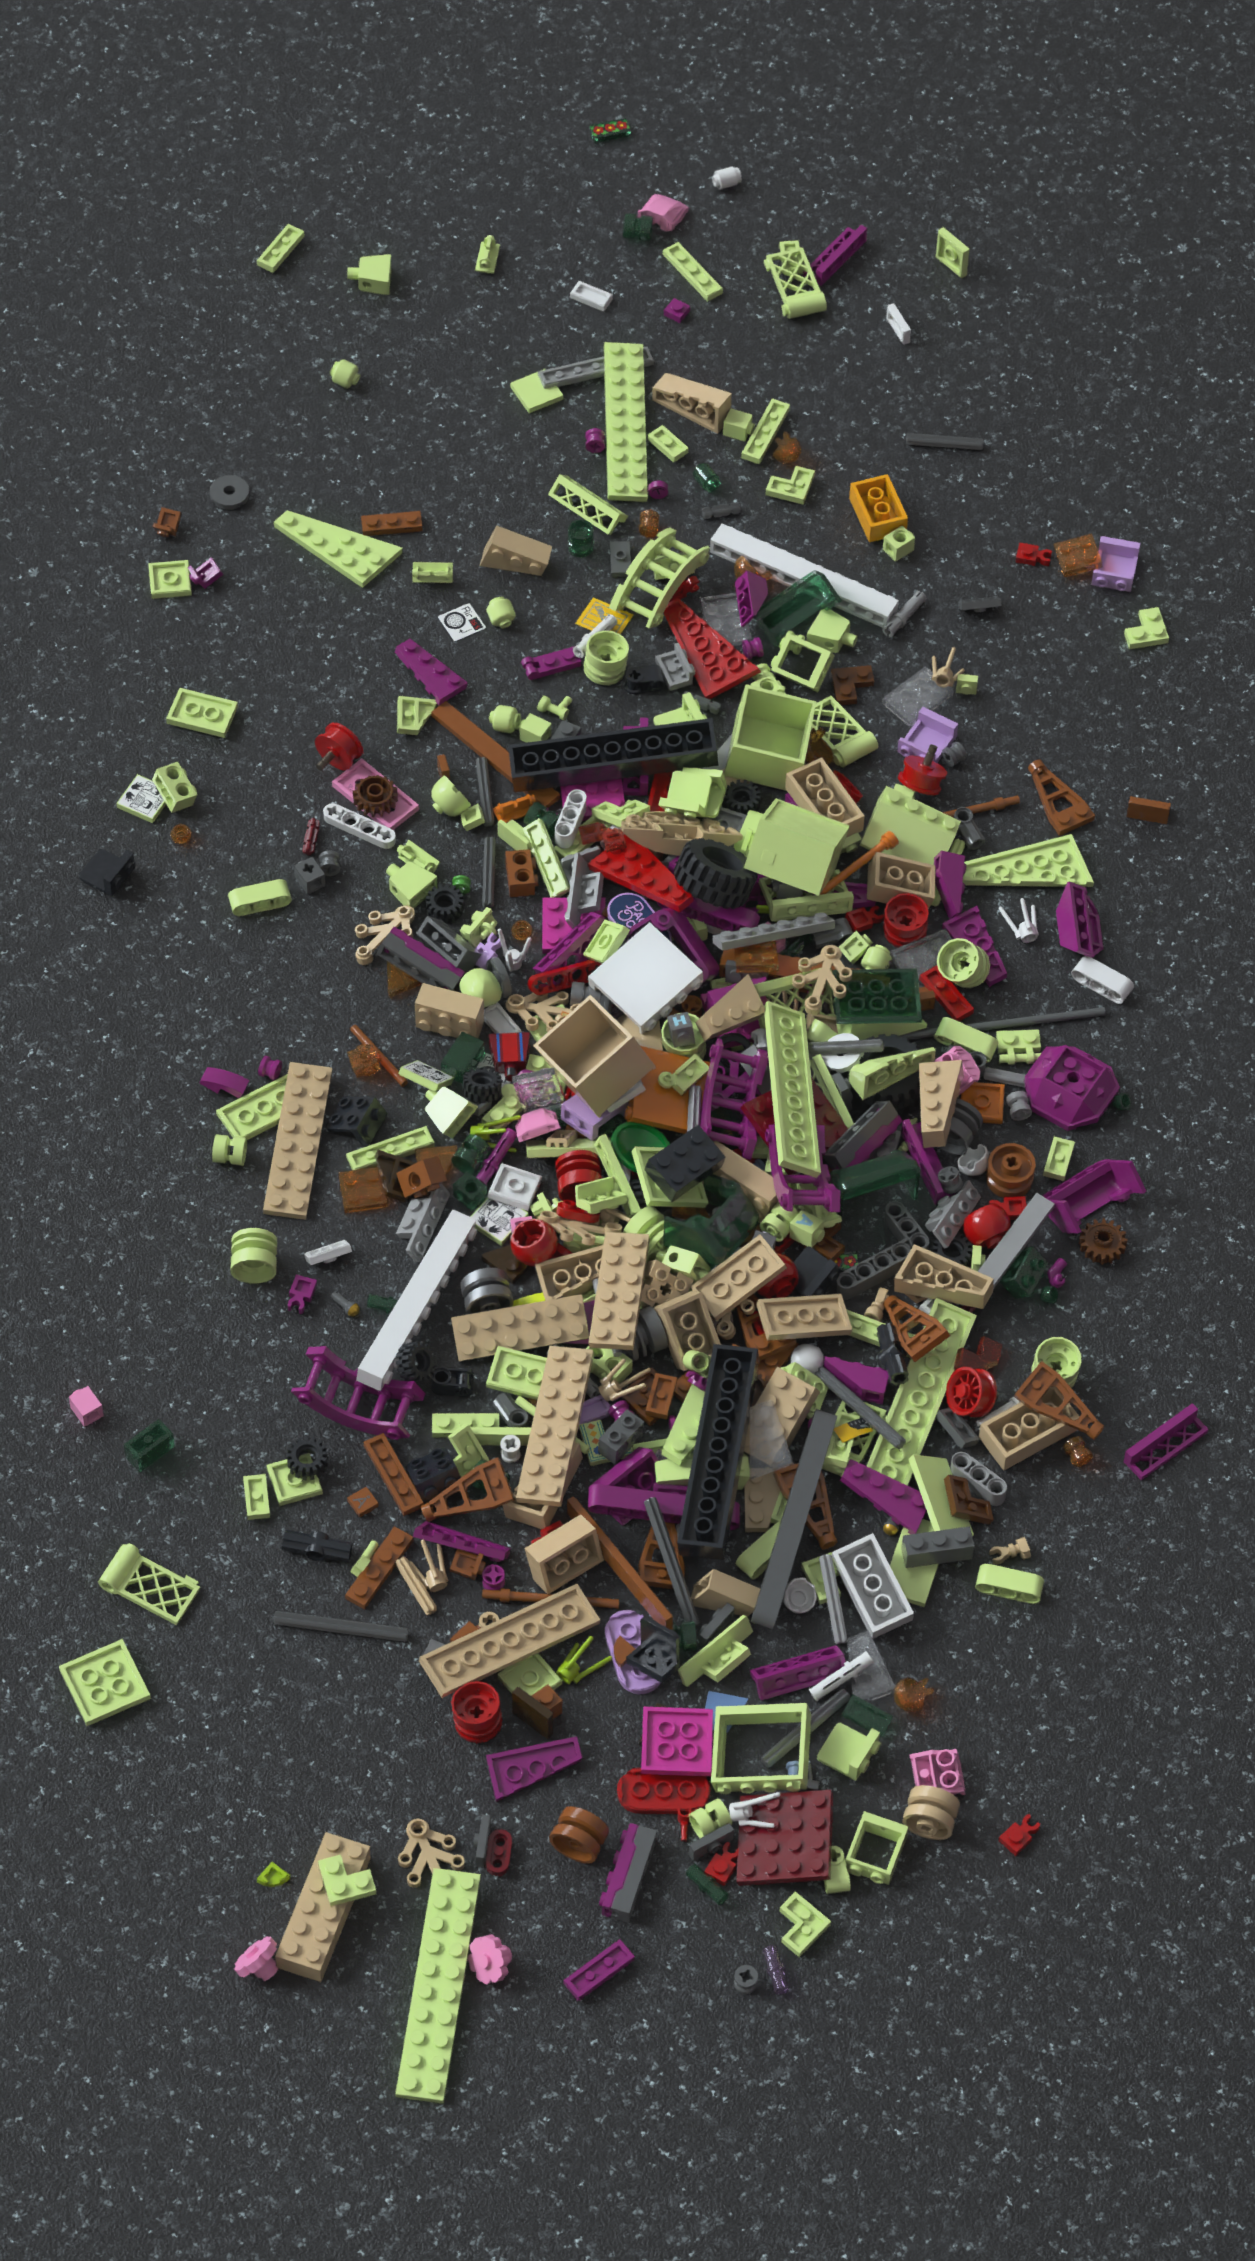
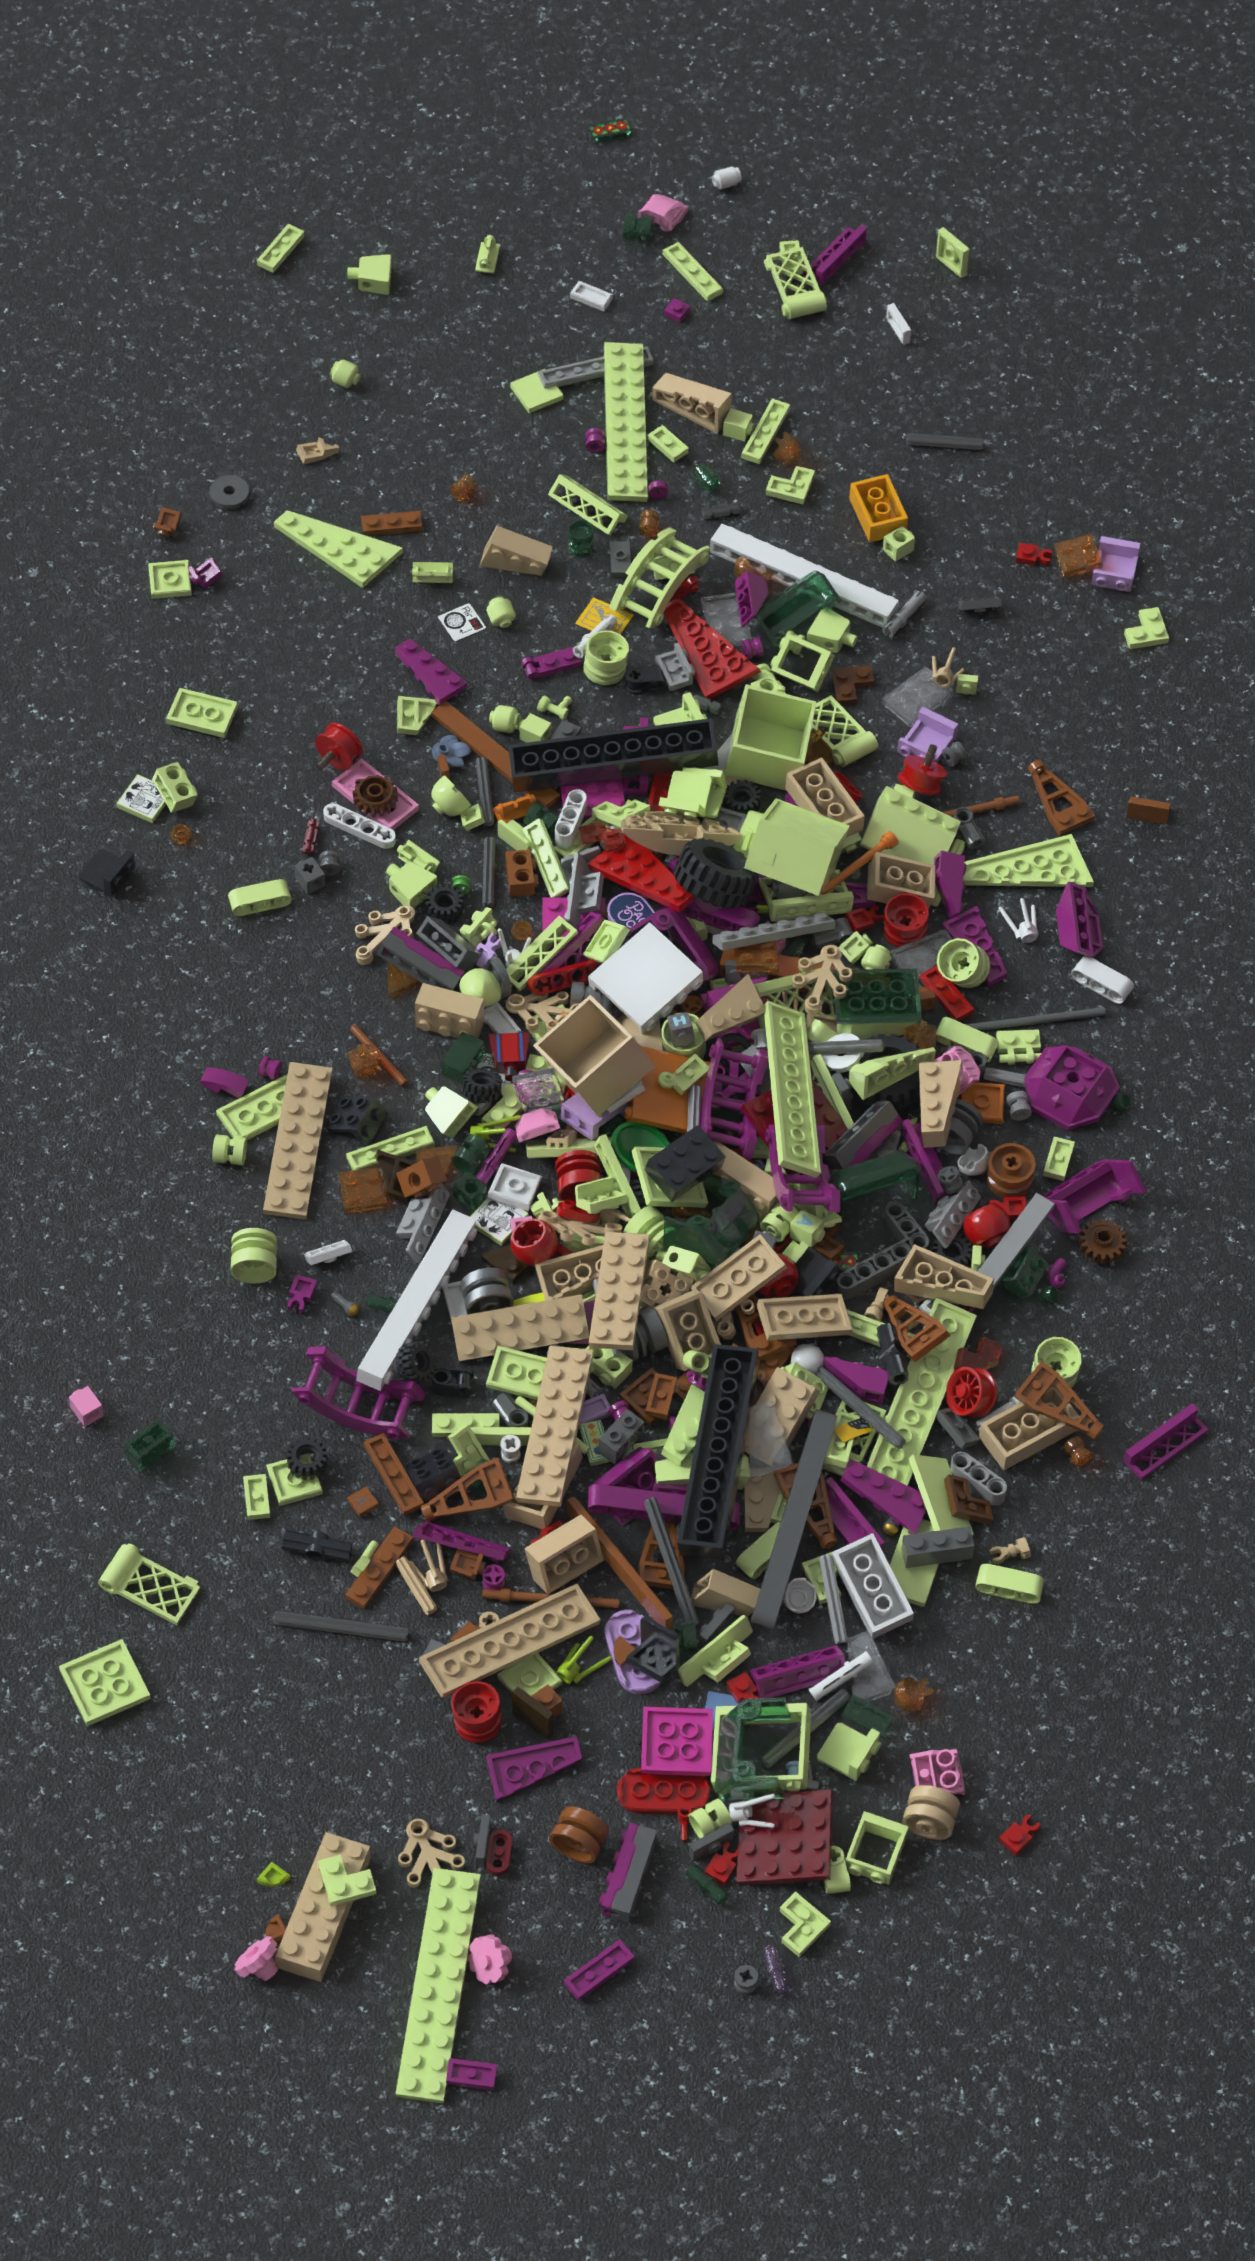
tile [398,1060,454,1091] -> none
tan plant [598,1359,651,1402] -> none
none -> dark orange tile [265,1914,286,1943]
none -> tan slope [296,438,339,464]
none -> sand blue plate [432,735,472,767]
none -> white tile [442,1281,468,1322]
none -> magenta plate [446,2058,497,2091]
none -> clear orange wheel [450,474,477,502]
none -> yellowish green fence [506,916,578,991]
none -> clear green windscreen [715,1698,791,1800]
none -> red plate [726,1672,763,1705]
none -> yellowish green slope [782,1240,809,1263]
none -> magenta fence [812,1477,885,1553]
none -> clear orange brick [904,1021,937,1050]

